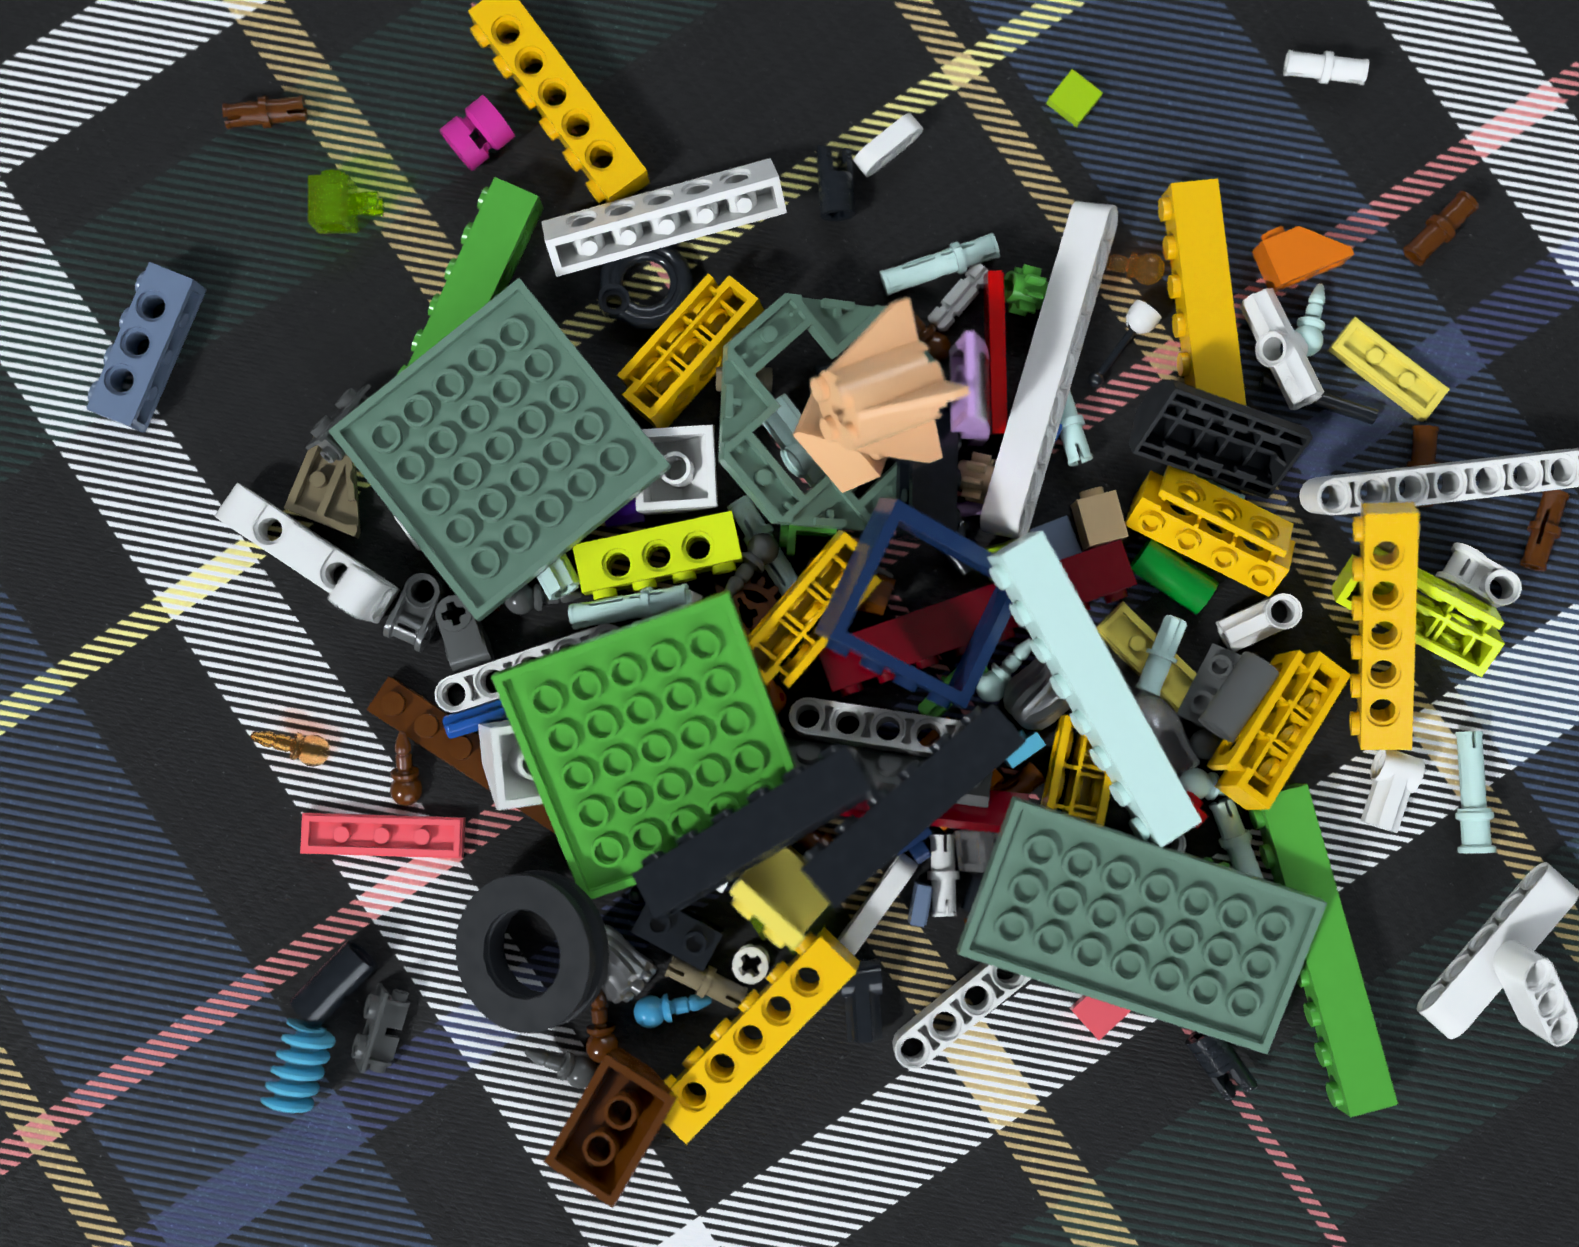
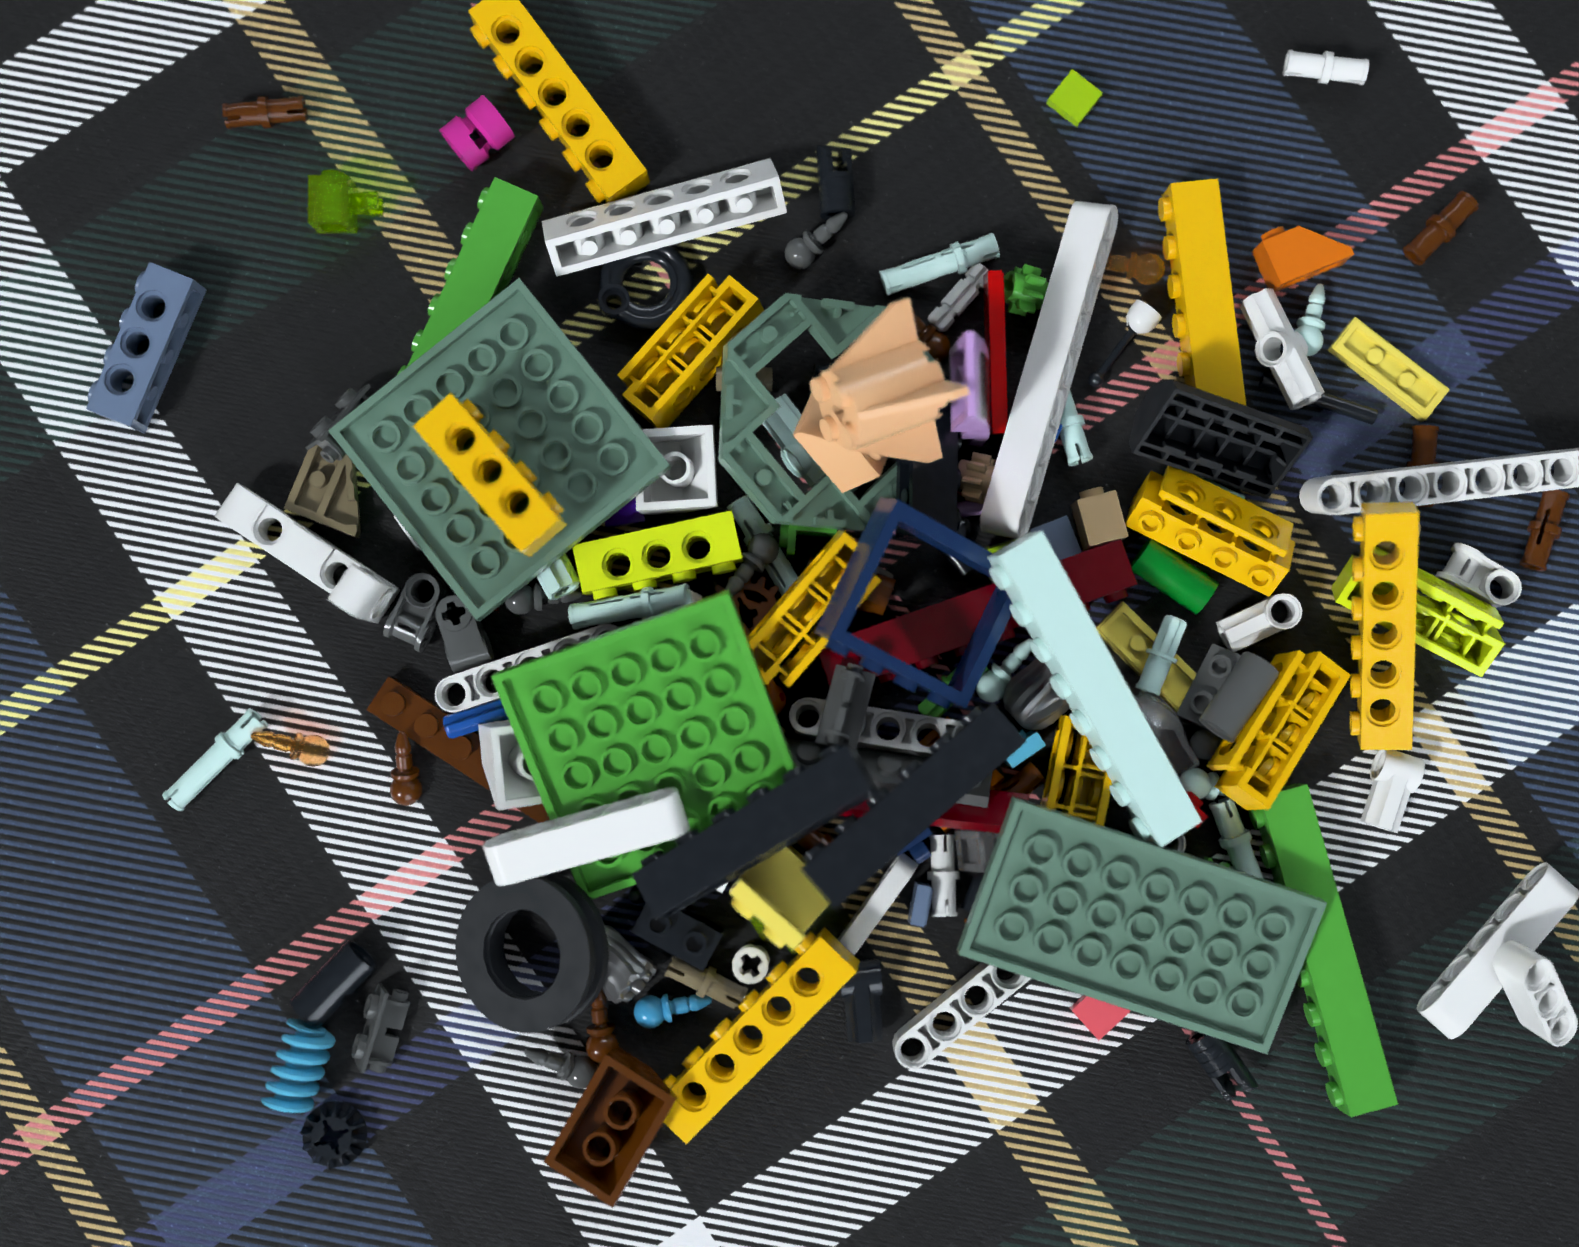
coral tile [300,812,466,858] -> none
white beam [853,113,923,177] -> none
light aqua pin [1455,731,1497,853] -> none
none -> light aqua pin [162,708,268,812]
none -> black gear [300,1101,367,1170]
none -> yellow brick [413,393,567,558]
none -> white beam [483,787,690,886]
none -> dark grey bar [784,212,848,269]
none -> dark grey hinge [815,663,876,749]

